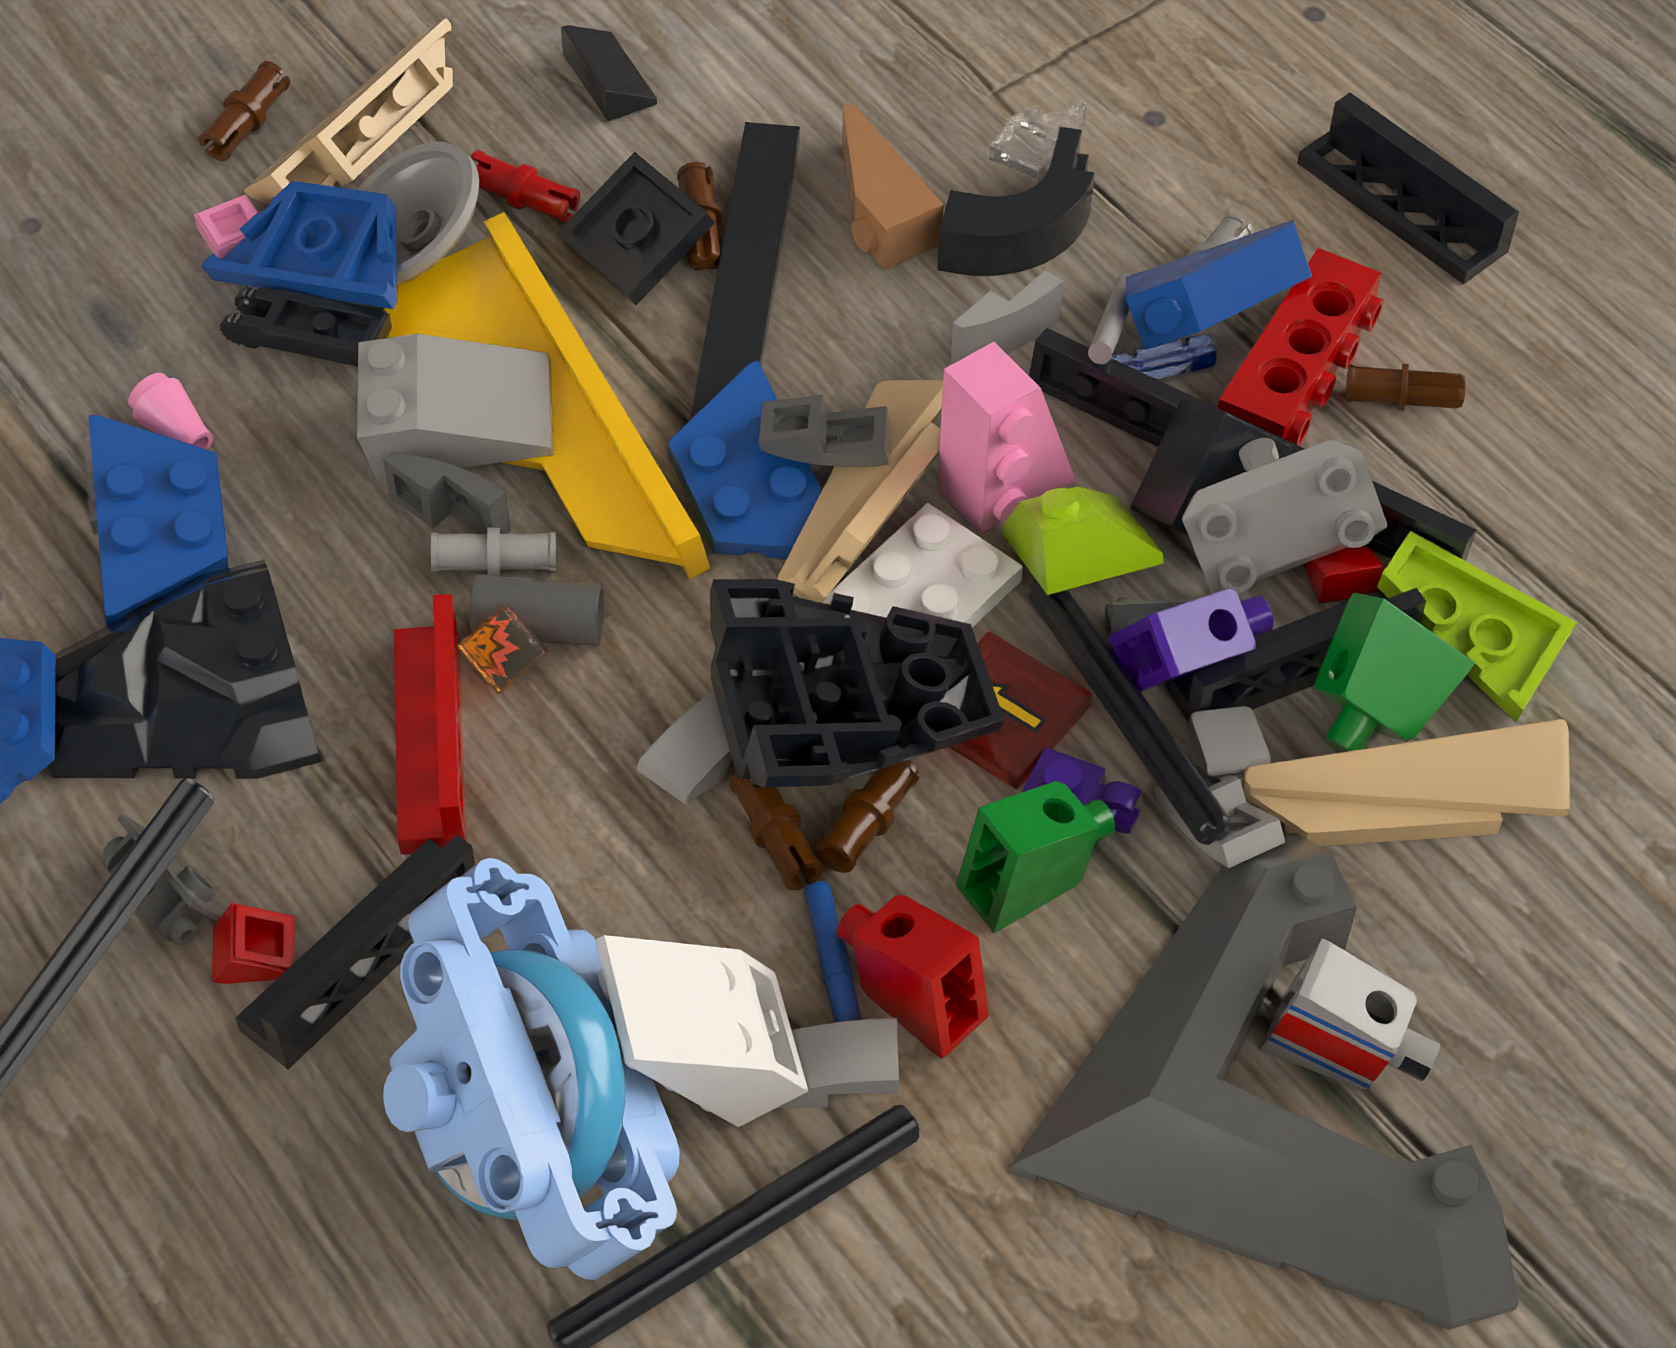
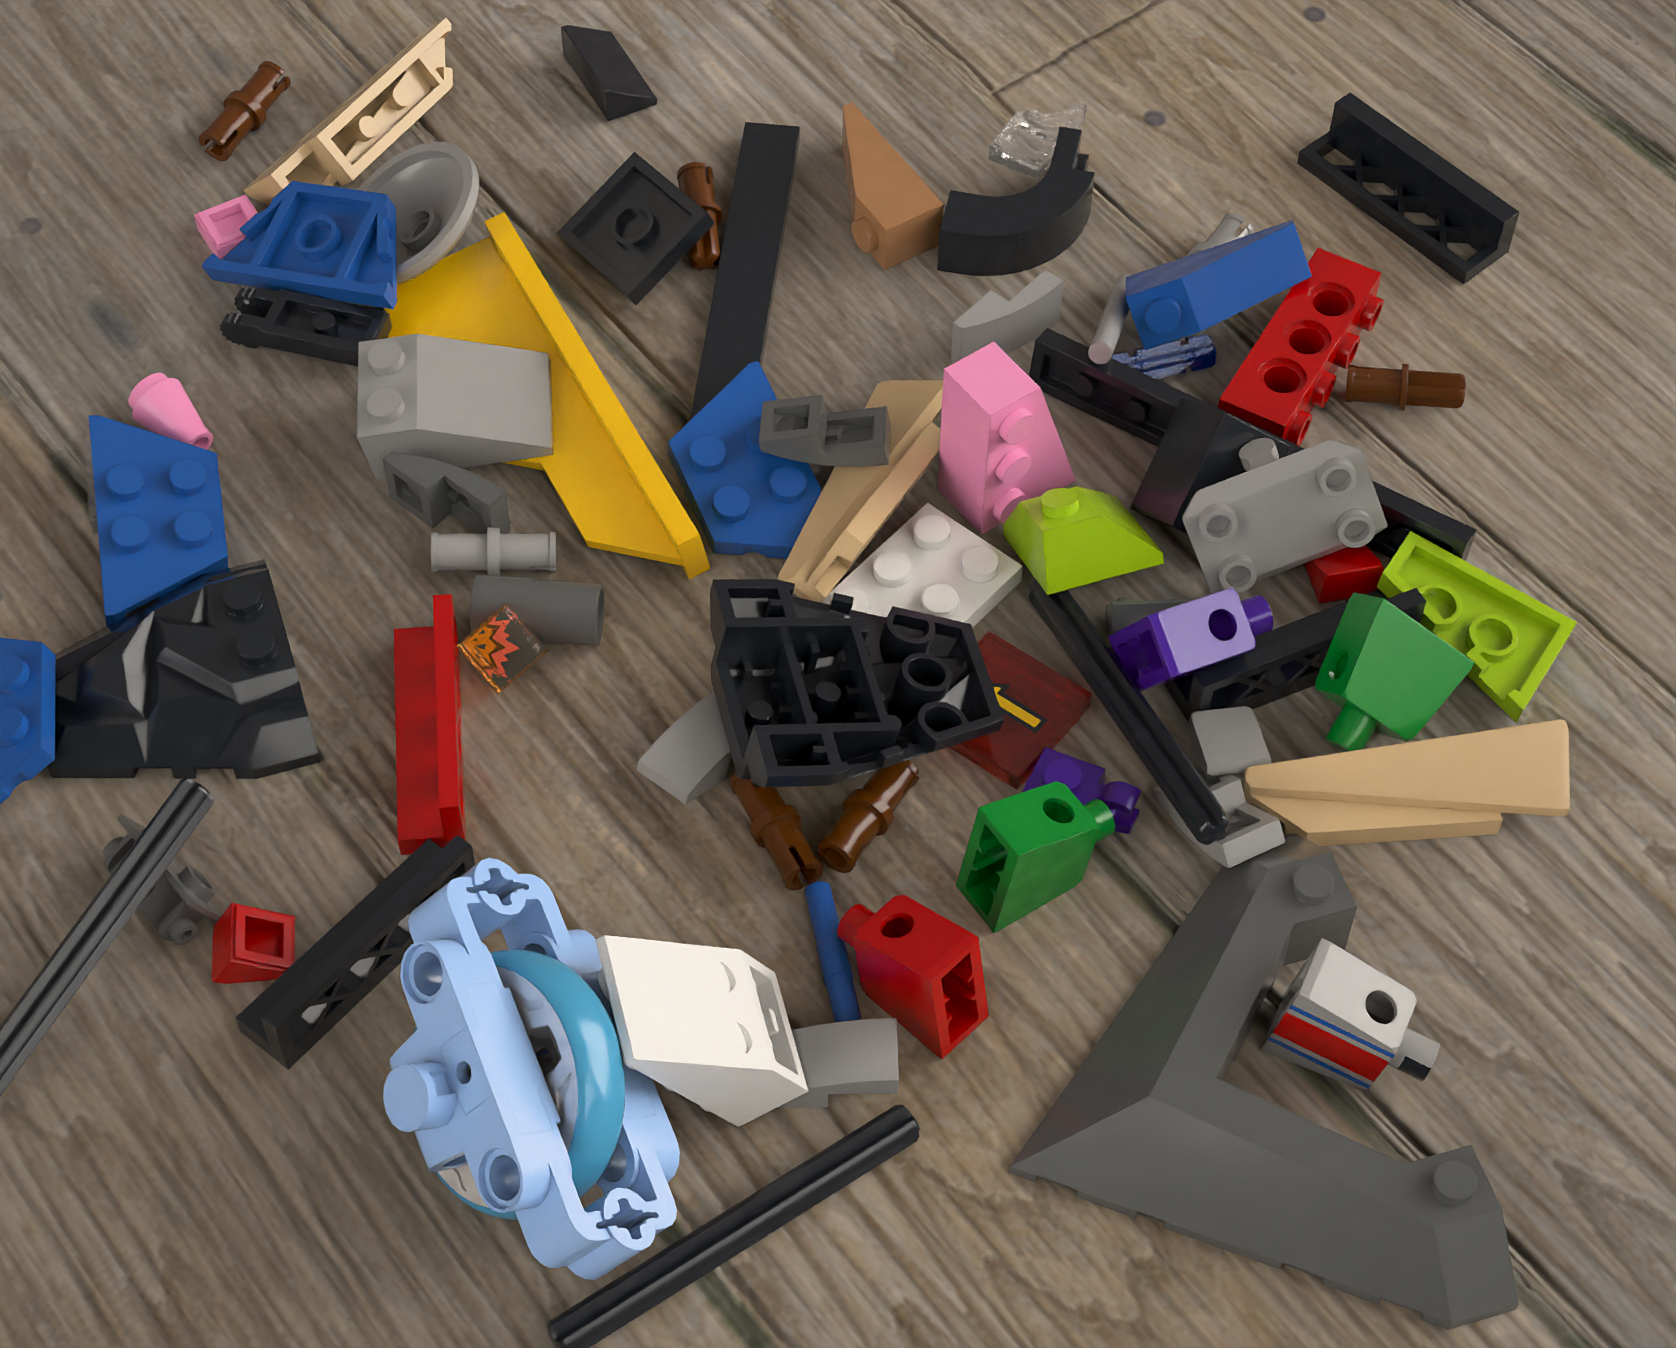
red pin [471,150,580,224] -> none

